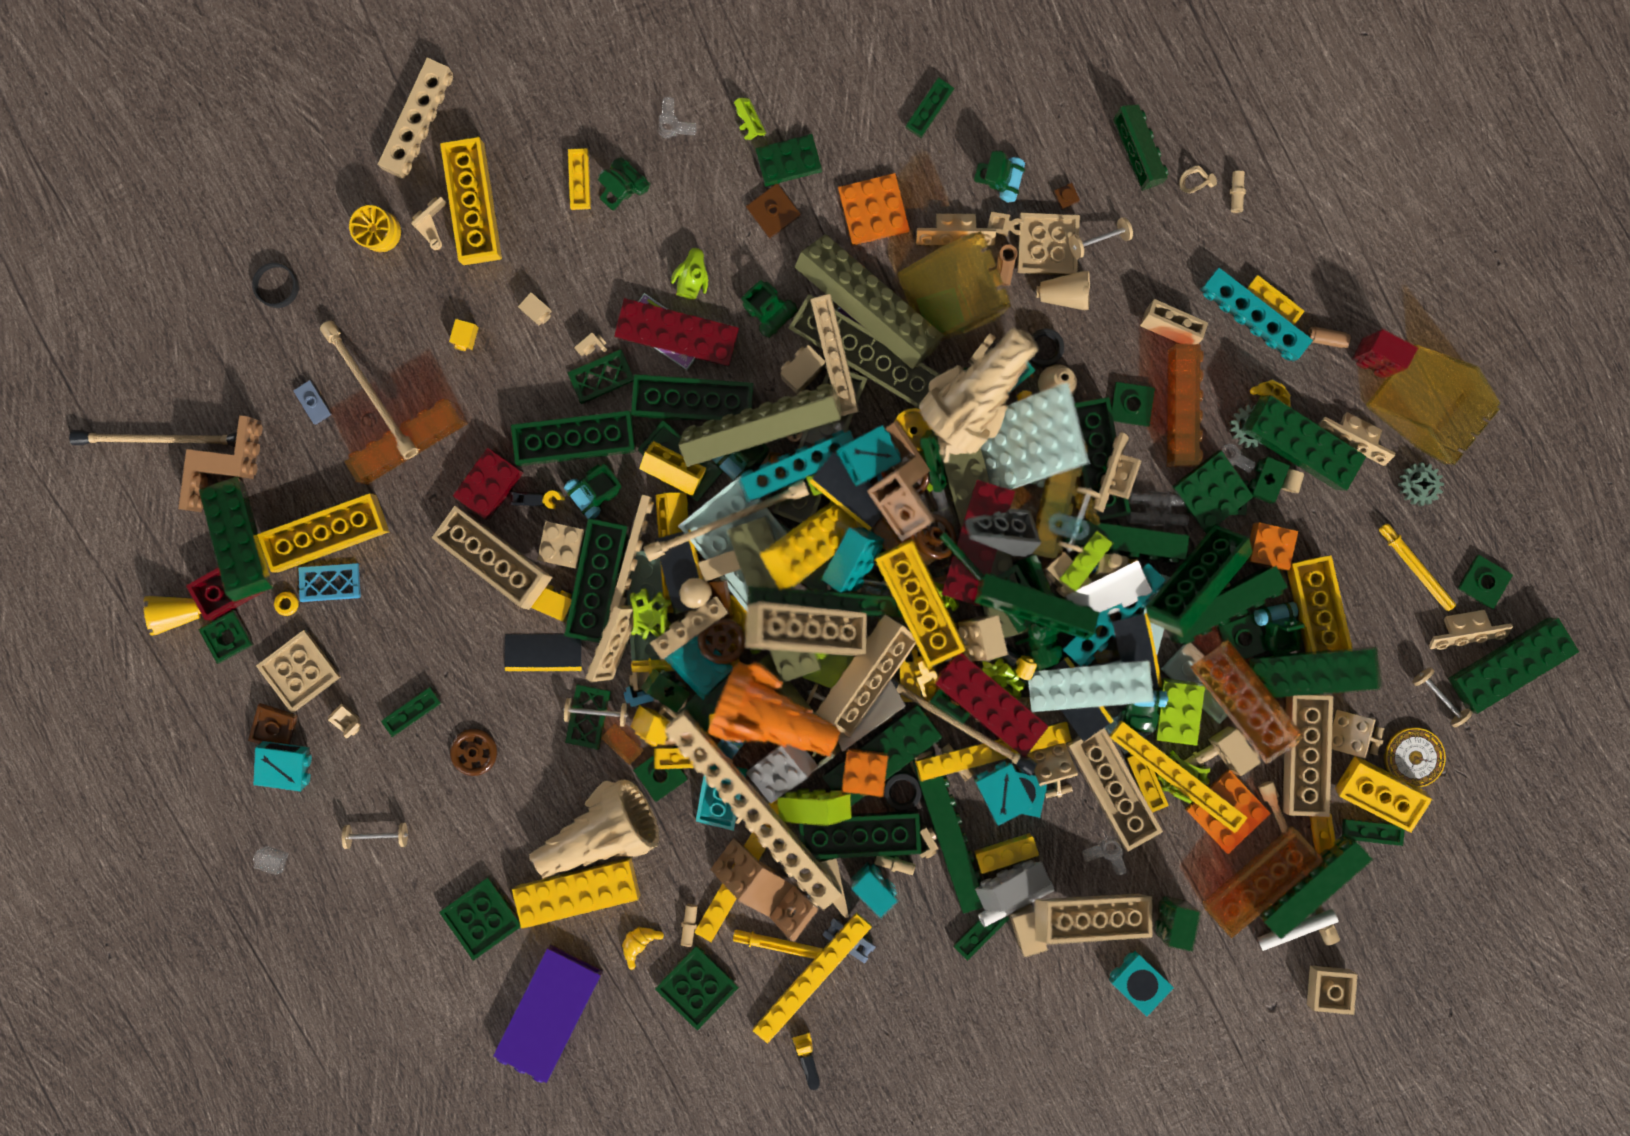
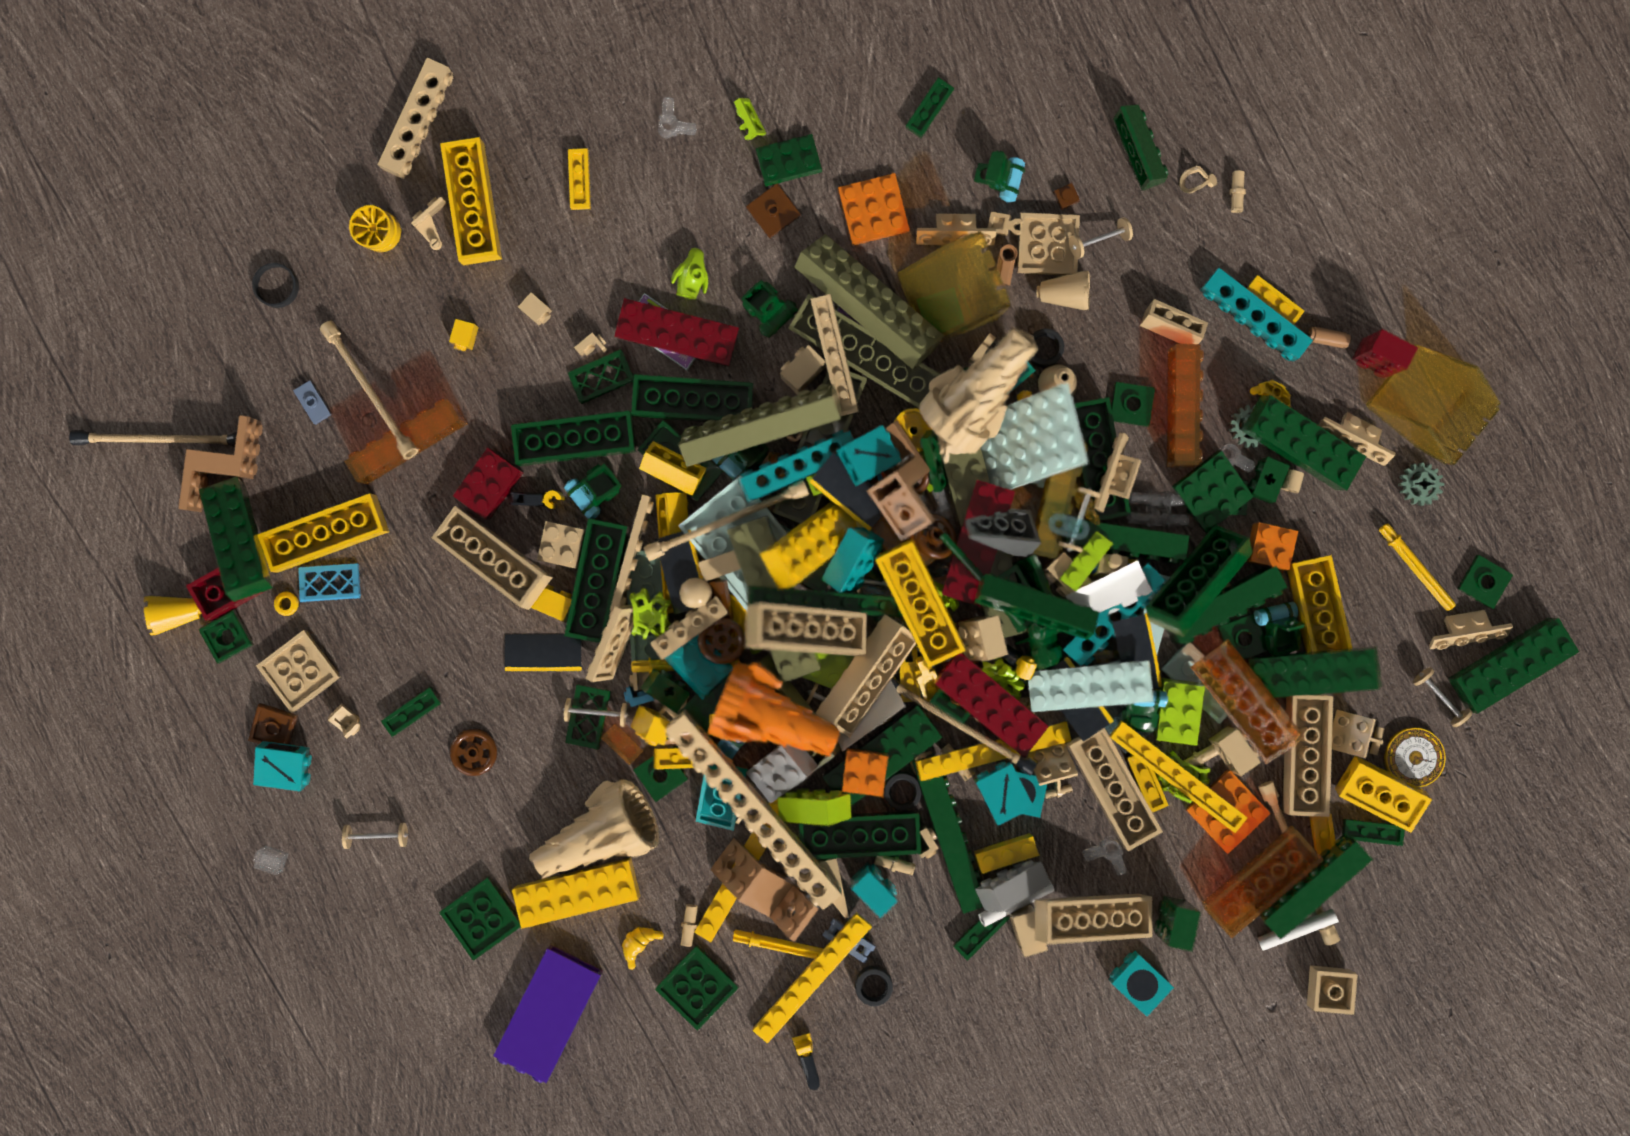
dark green piece [598,157,650,211] -> none
none -> black tyre [855,966,893,1006]

